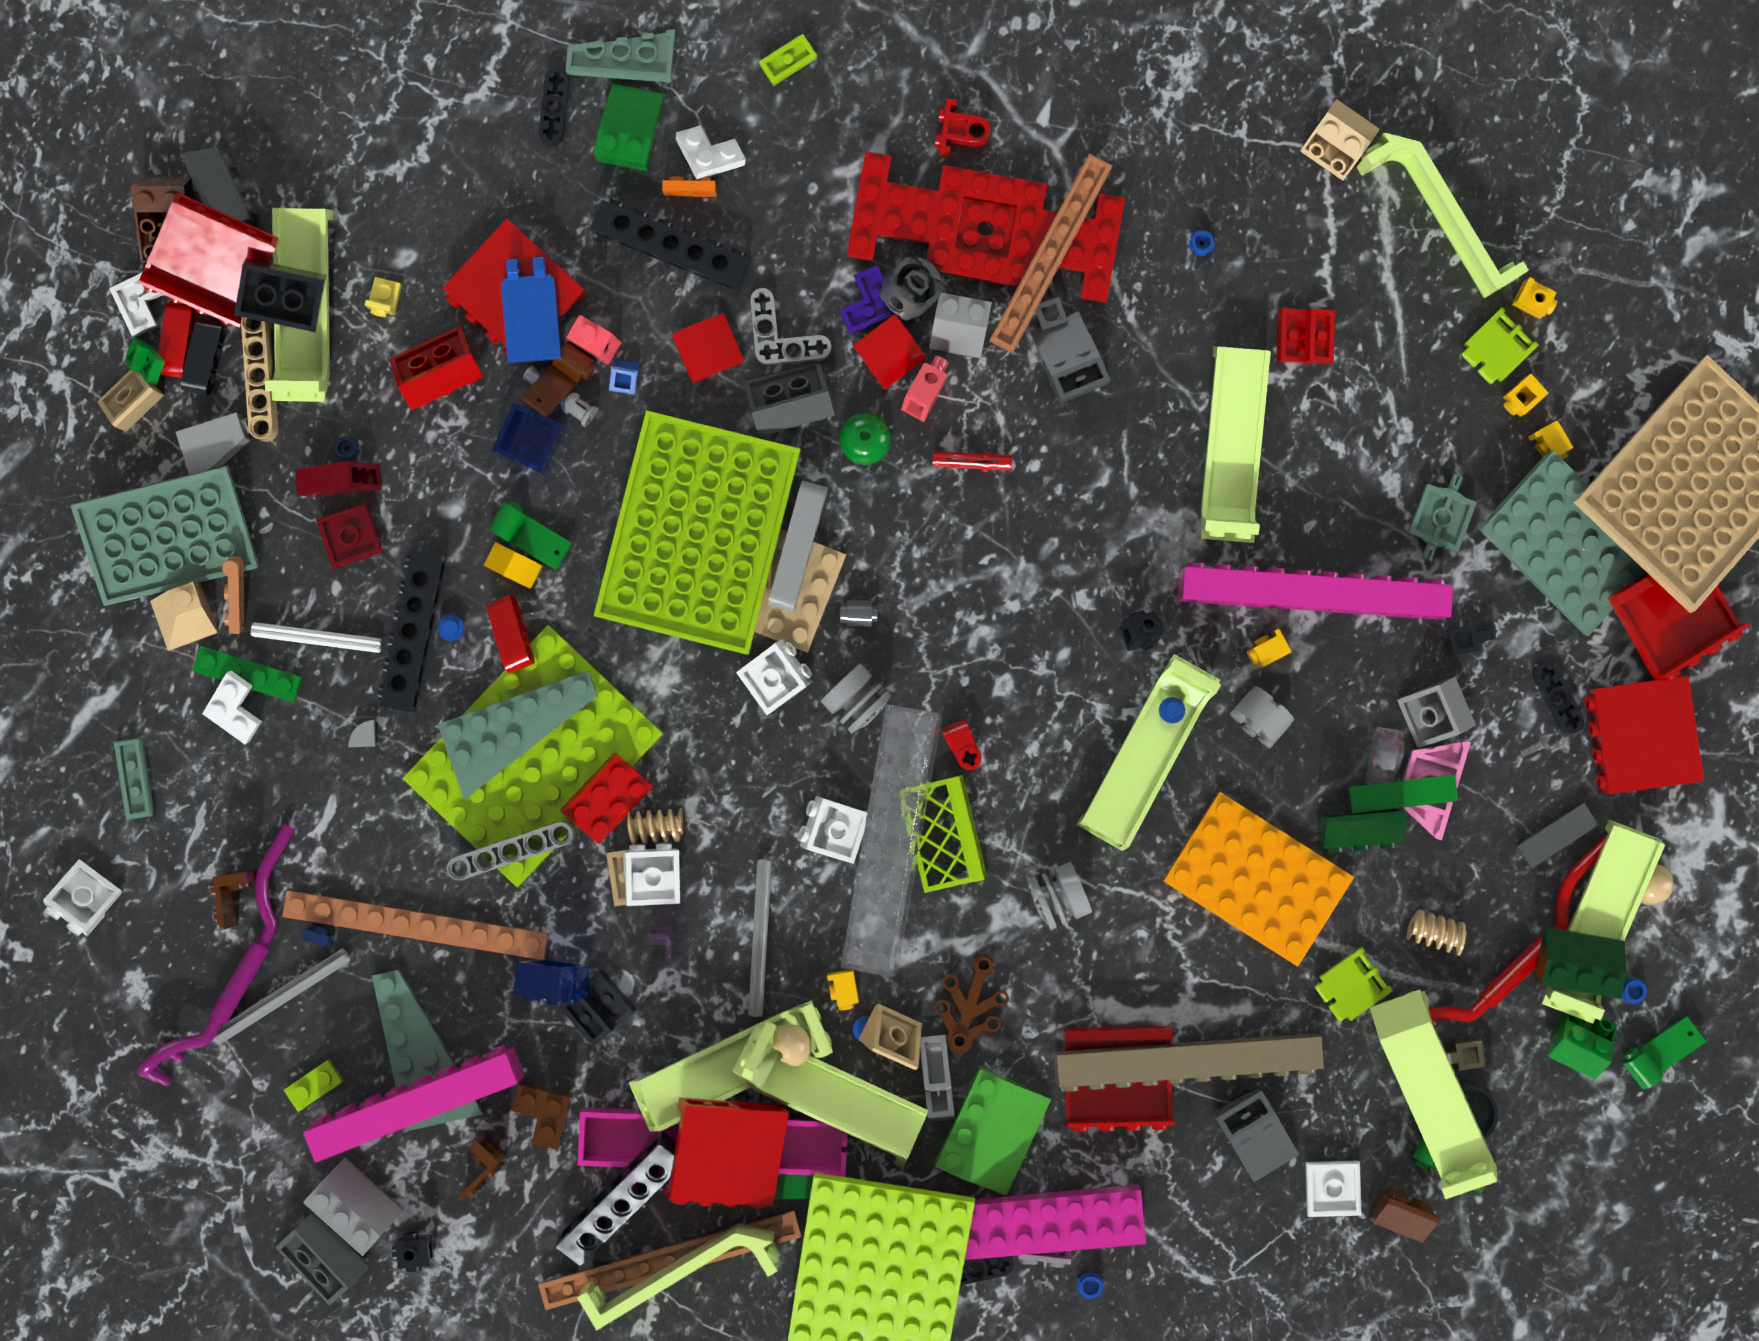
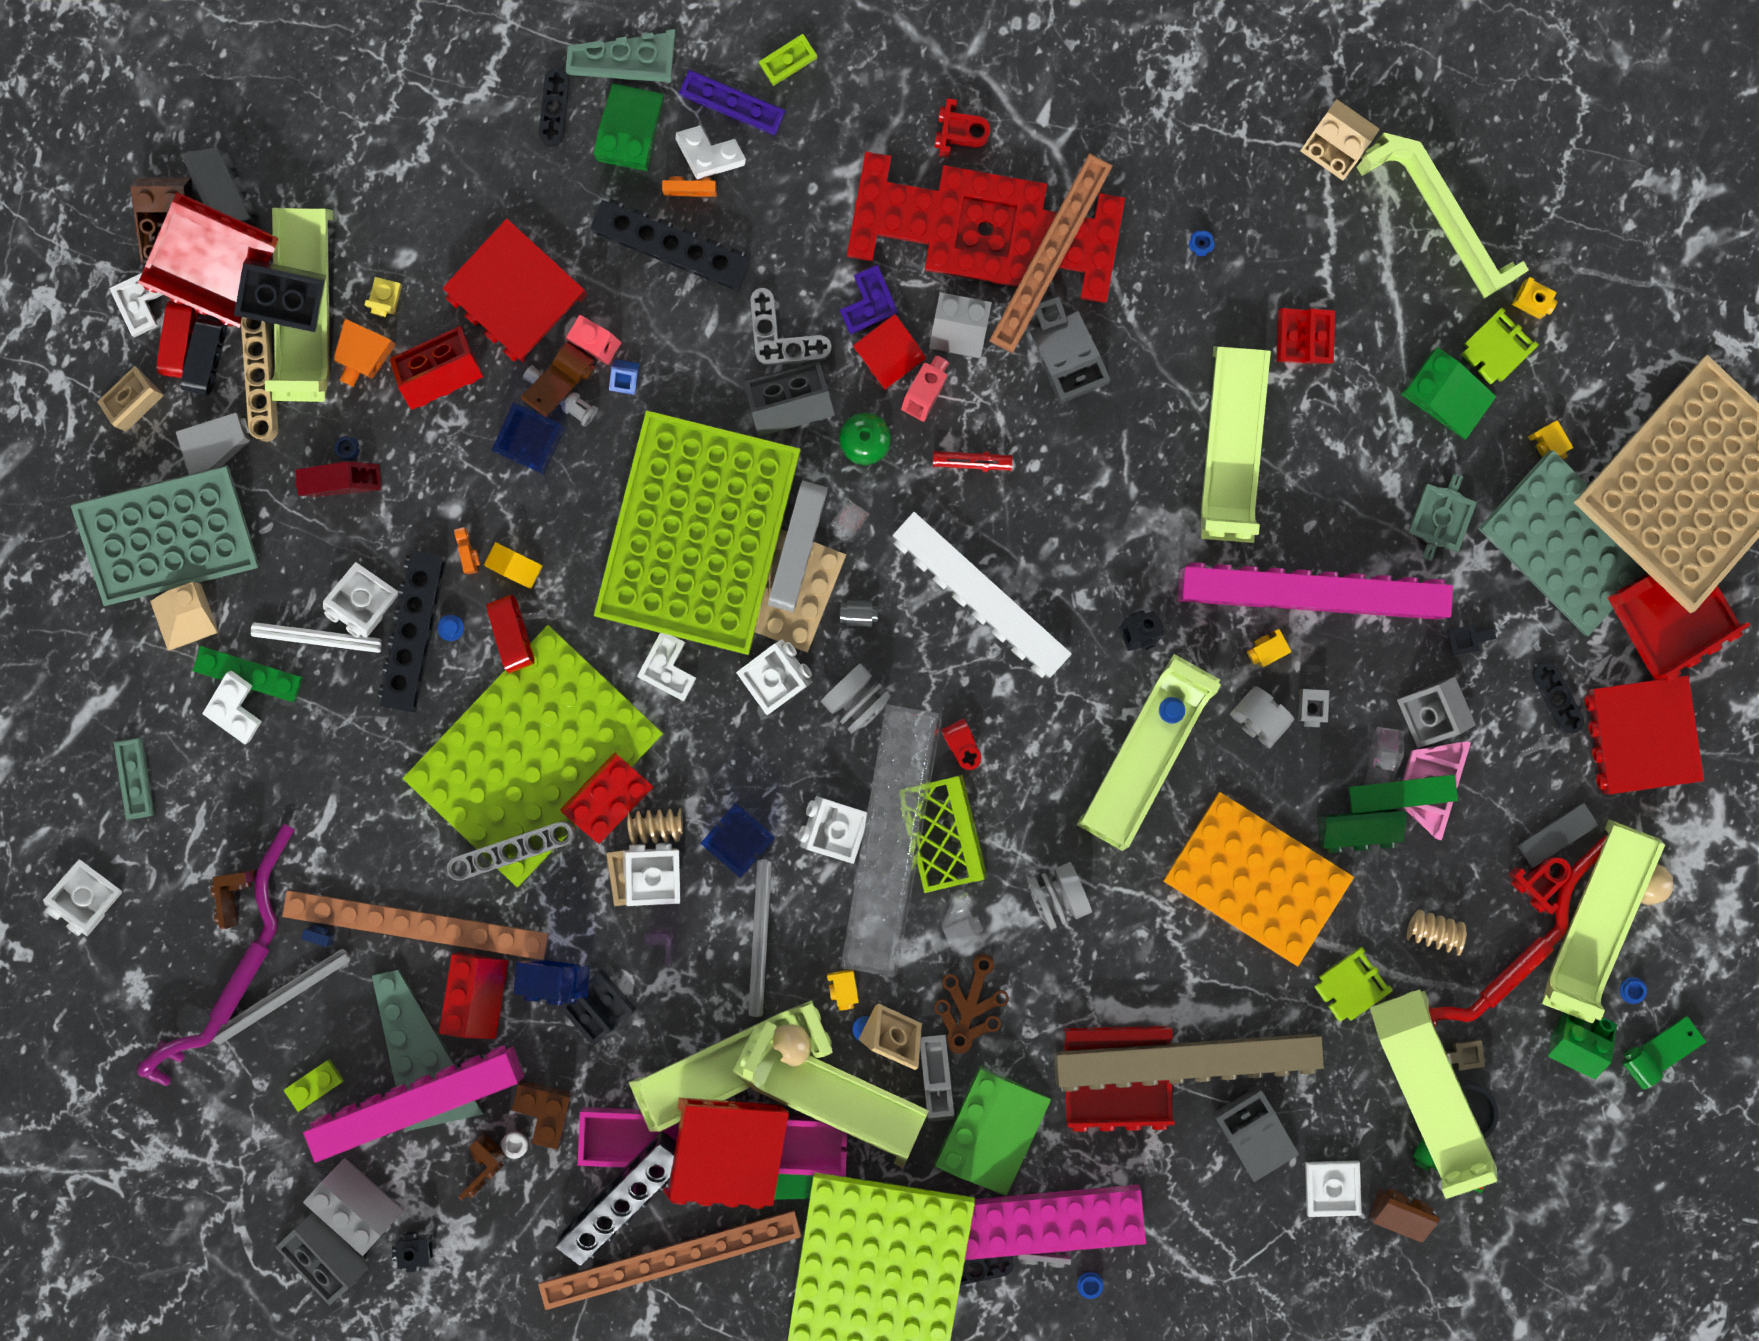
green slope [125,337,165,385] -> none
nougat plate [222,556,245,634] -> none
dark red plate [316,502,384,570] -> none
light grey tile [348,720,377,748] -> none
sand green wing [438,671,598,799] -> none
green door [488,500,573,571] -> none
blue tile [501,257,562,364] -> none
yellowish green panel [577,1223,781,1330] -> none
red slope [671,313,744,384] -> none
dark grey brick [879,257,942,320] -> none
yellow brick [1502,374,1549,417] -> none
dark green slope [1534,926,1627,999] -> none
none -> white plate [323,562,399,638]
none -> orange torso [334,319,396,387]
none -> red slope [439,952,509,1039]
none -> orange plate [454,527,481,575]
none -> white tile [501,1130,529,1158]
none -> white plate [637,633,697,701]
none -> dark purple tile [679,70,786,136]
none -> clear blue piece [700,802,777,878]
none -> clear slope [830,500,870,543]
none -> white brick [893,512,1071,678]
none -> clear slope [941,888,984,951]
none -> light grey brick [1298,689,1329,727]
none -> green slope [1401,347,1496,440]
none -> red pin [1508,856,1571,914]

